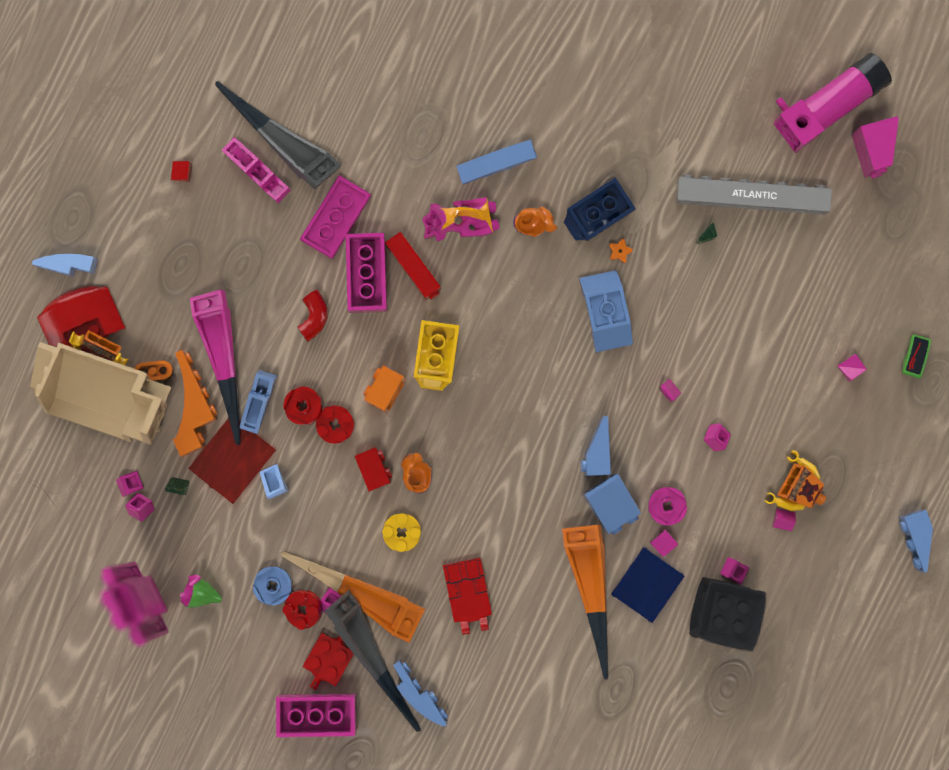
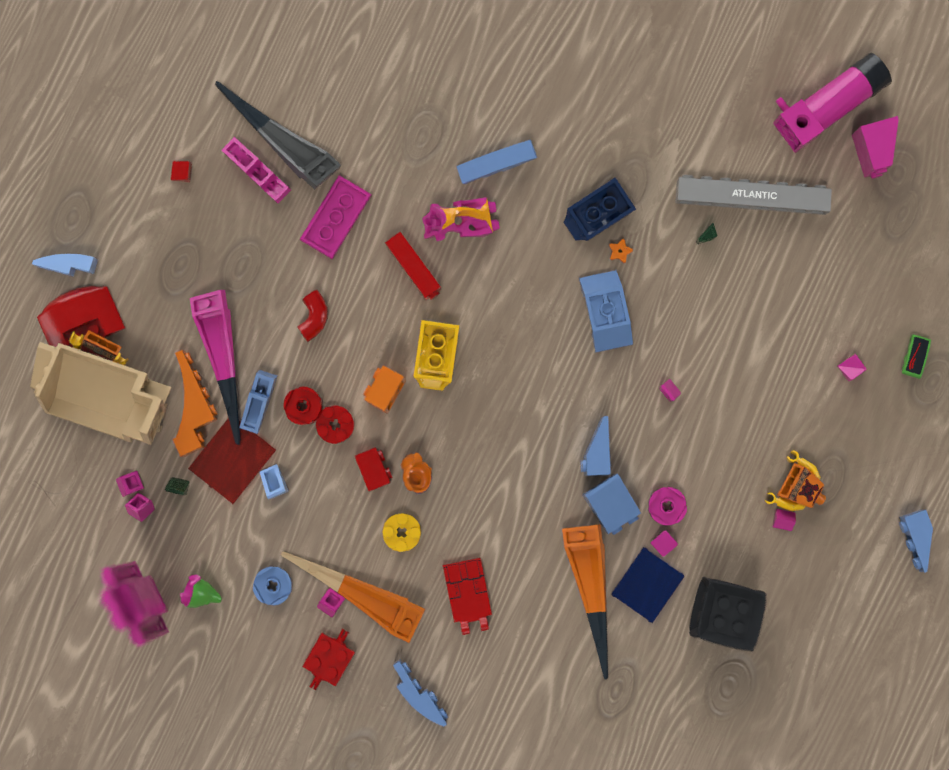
orange plate [134,360,173,381] -> none
dark pink brick [276,693,357,737] -> none
red plate [282,590,322,630] -> none
dark grey plate [325,590,421,732] -> none
dark pink brick [346,233,387,313] -> none
orange hair [513,207,557,237] -> none
dark pink slope [703,423,731,451] -> none
dark pink slope [720,557,750,584] -> none

